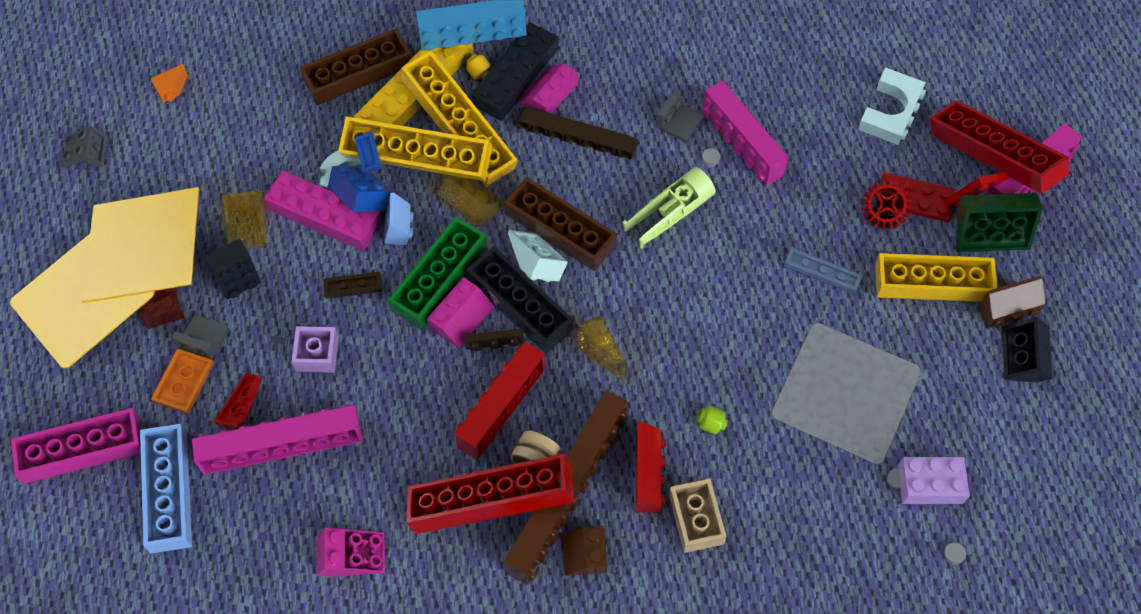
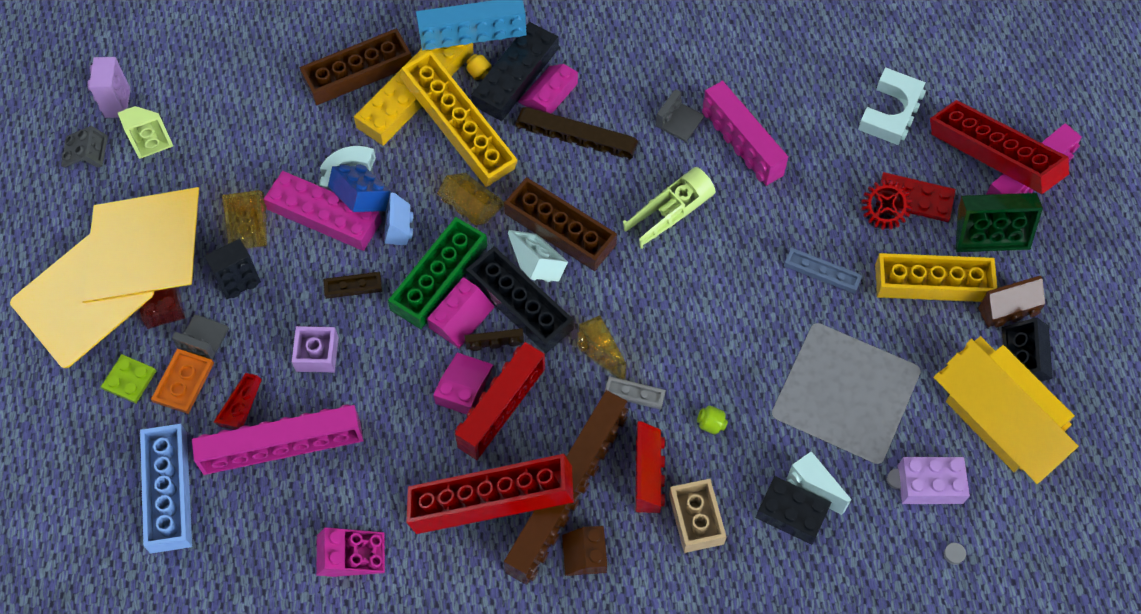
dark pink brick [11,408,142,484] -> none
orange slope [150,64,188,103] -> none
yellow brick [338,117,493,181] -> none
blue tile [354,132,382,174] -> none
tan wheel [510,431,563,464] -> none
light grey tile [702,148,720,167] -> none
red wing [944,172,1010,207] -> none
none -> lavender brick [88,57,130,118]
none -> lime plate [101,354,156,404]
none -> yellowish green slope [118,106,173,159]
none -> dark pink slope [433,352,494,414]
none -> light grey tile [604,376,666,410]
none -> black brick [755,476,832,545]
none -> light aqua slope [787,452,851,515]
none -> yellow panel [933,336,1079,484]

